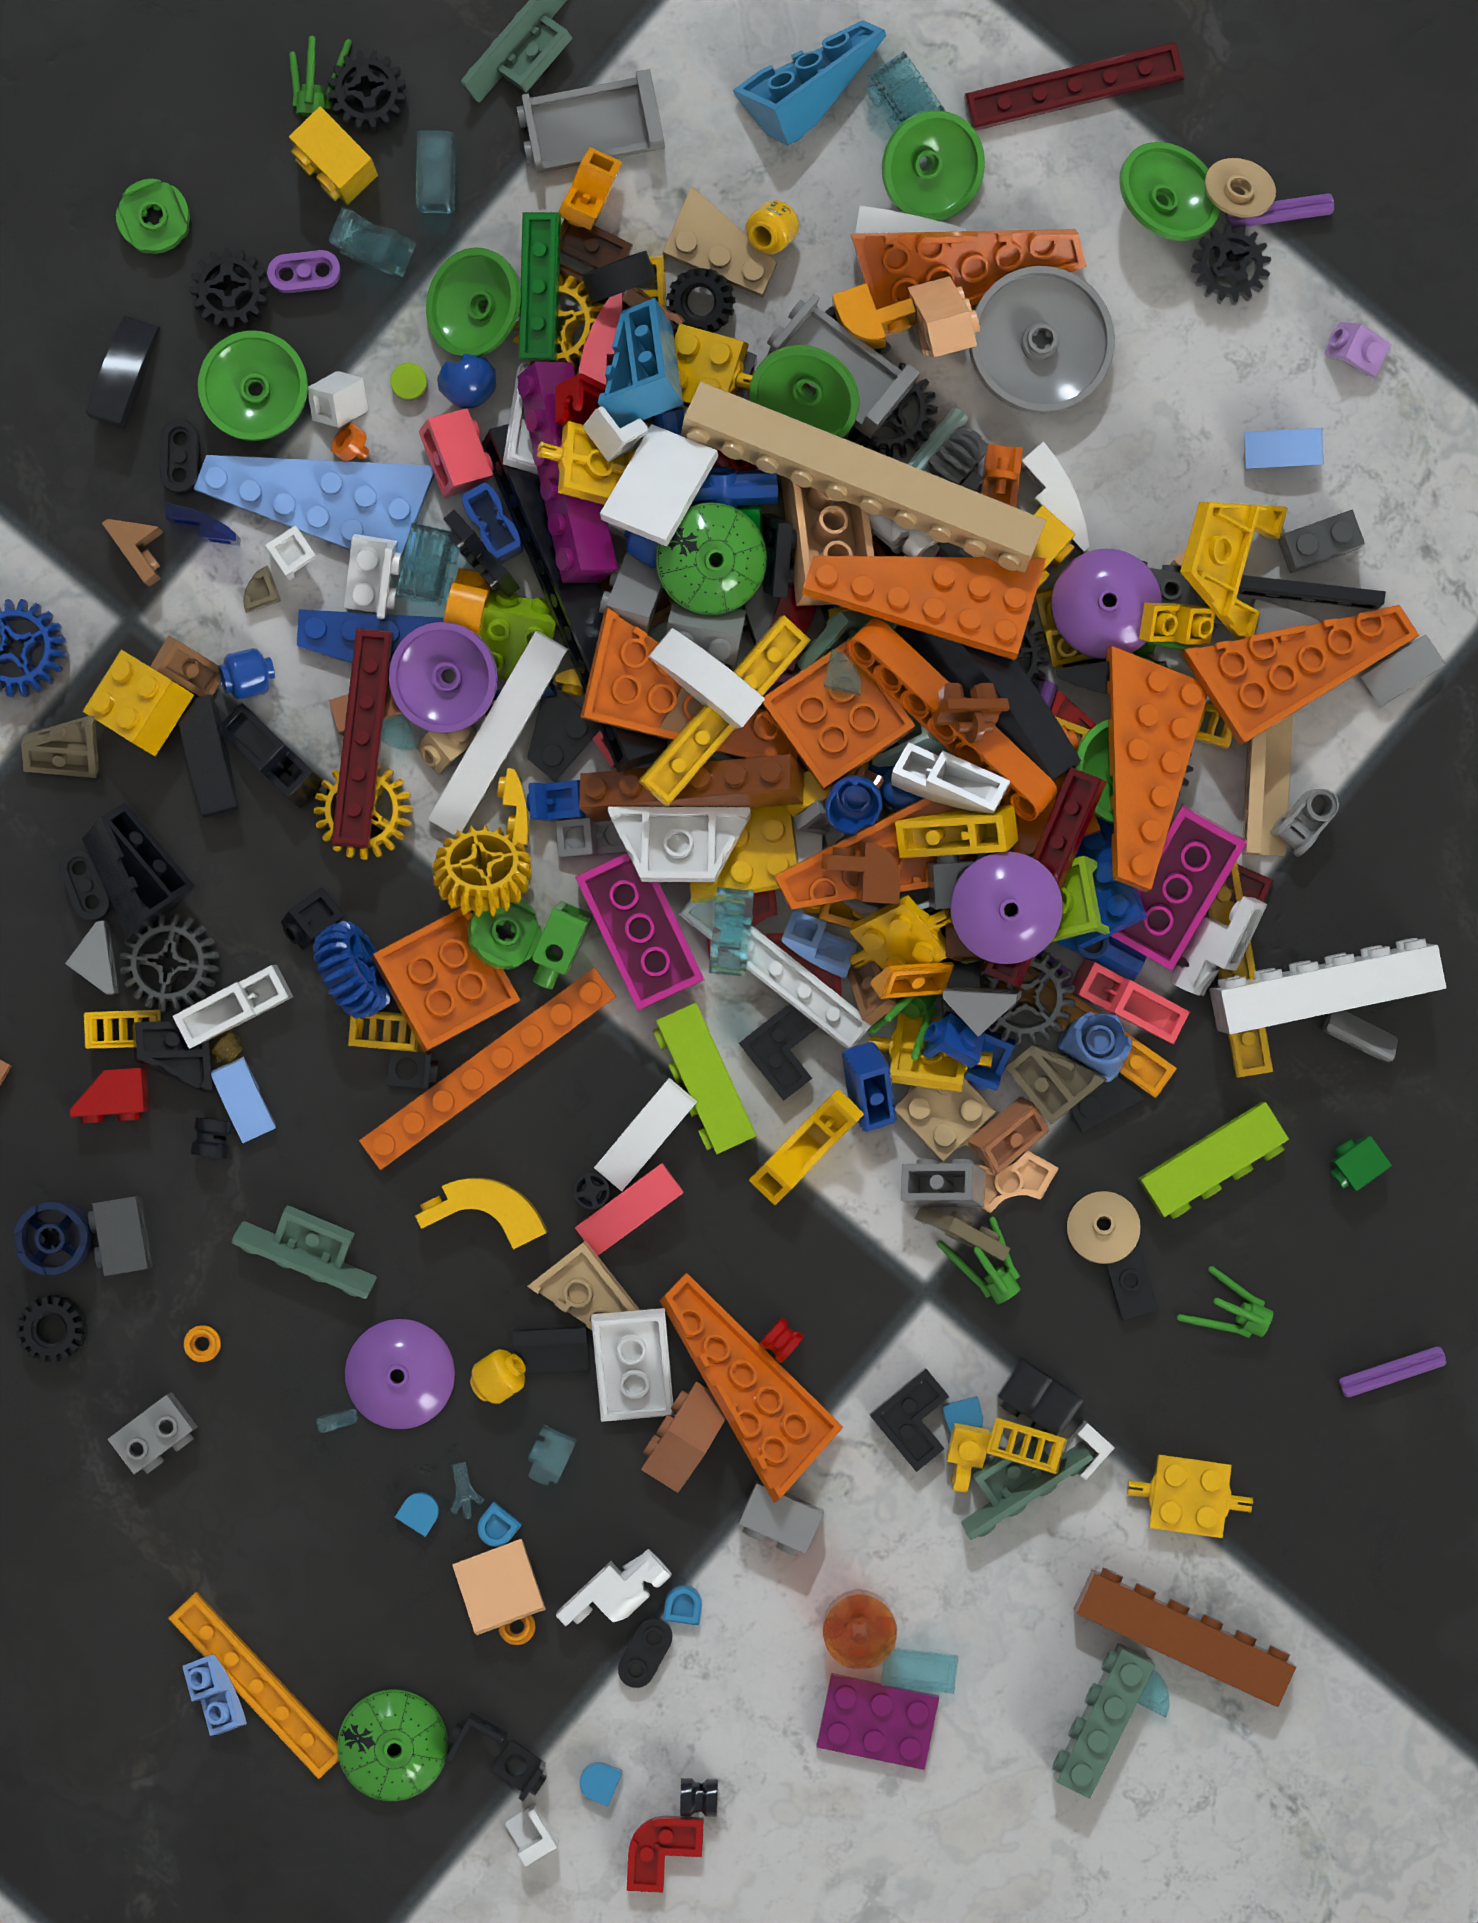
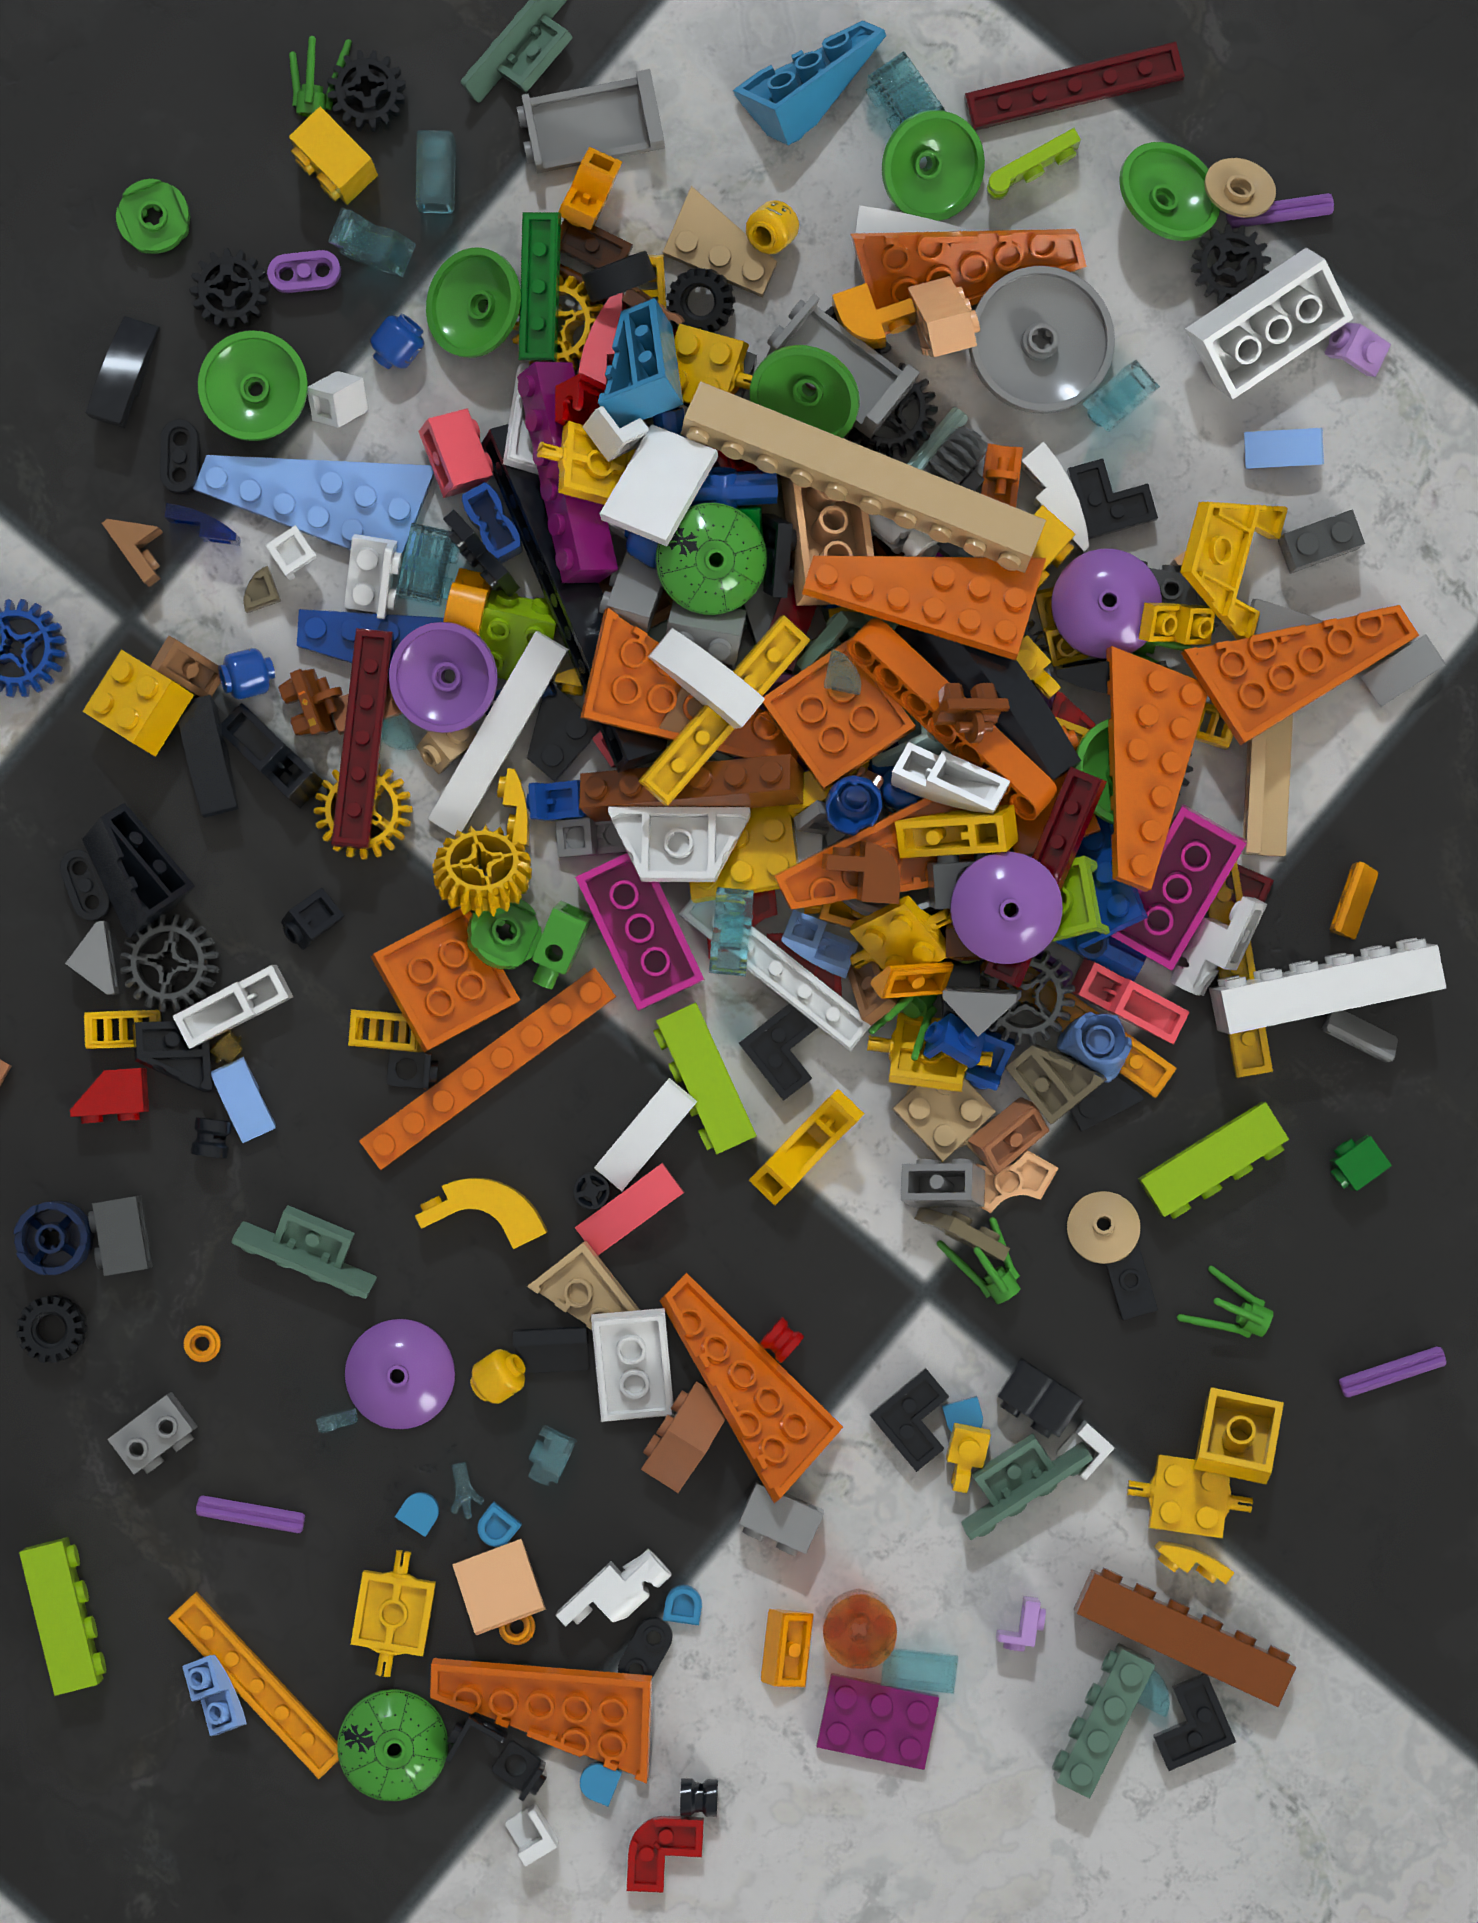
dark tan wing [21,716,99,778] -> none
blue gear [313,921,391,1019] -> none
orange tile [331,423,369,462] -> none
lime tile [390,363,428,401] -> none
blue hair [437,354,496,408] -> none
blue brick [842,1042,897,1132] -> none
yellow slope [986,1417,1067,1474] -> none
black tile [1238,575,1386,610] -> none
light grey piece [1270,789,1339,857] -> none
none -> lime brick [19,1537,106,1696]
none -> medium lavender axle [196,1495,305,1533]
none -> dark orange hips [278,669,343,736]
none -> yellow plate [350,1550,436,1677]
none -> blue head [370,313,425,369]
none -> orange wing [430,1658,652,1784]
none -> light orange slope [761,1609,813,1687]
none -> lime plate [987,128,1081,200]
none -> lavender bracket [996,1596,1046,1651]
none -> yellow plate [1016,635,1061,700]
none -> black plate [1067,458,1158,540]
none -> clear light blue brick [1082,360,1160,432]
none -> black plate [1153,1673,1236,1771]
none -> yellow slope [1154,1541,1234,1584]
none -> white brick [1185,248,1353,399]
none -> yellow brick [1194,1387,1284,1484]
none -> light orange slope [1329,861,1378,940]

